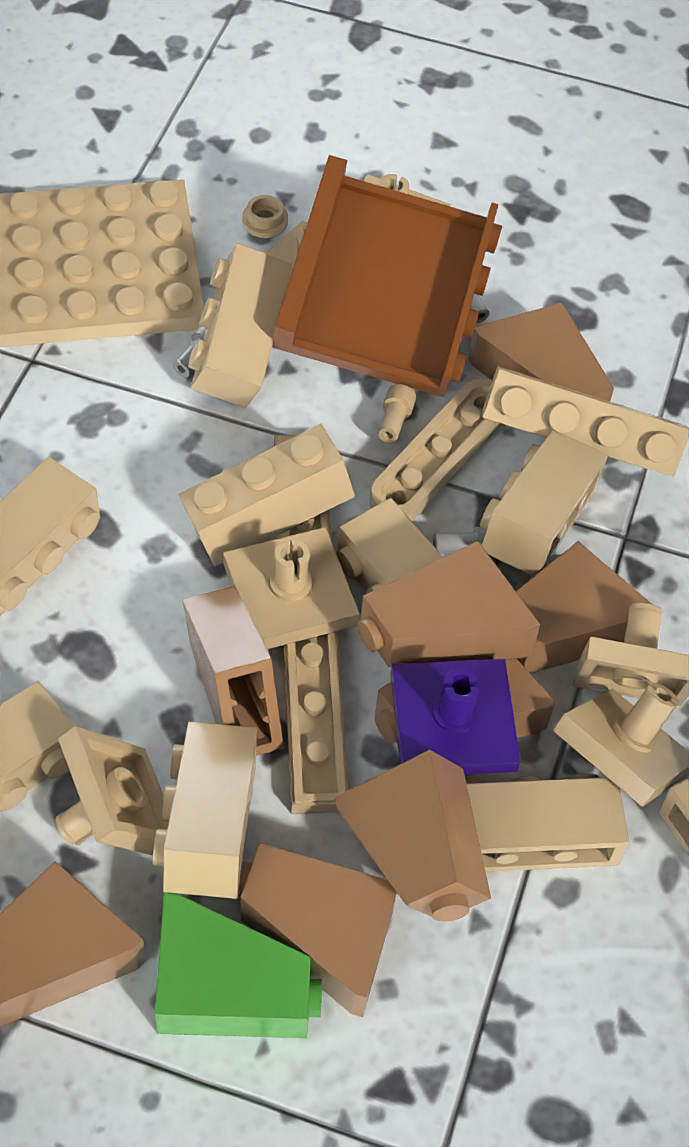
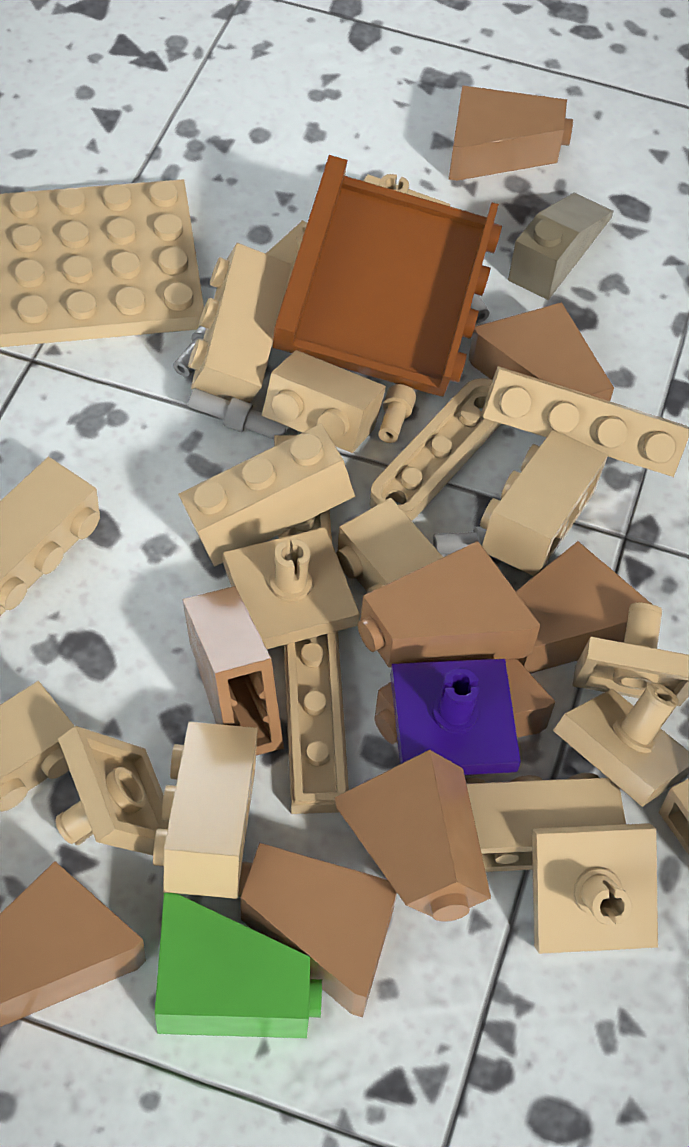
tan plate [242,195,288,238] -> none
none -> light grey bar [188,388,288,439]
none -> tan brick [262,350,386,453]
none -> medium nougat slope [449,85,573,181]
none -> dark tan slope [508,192,614,300]
none -> tan tile [532,823,658,954]

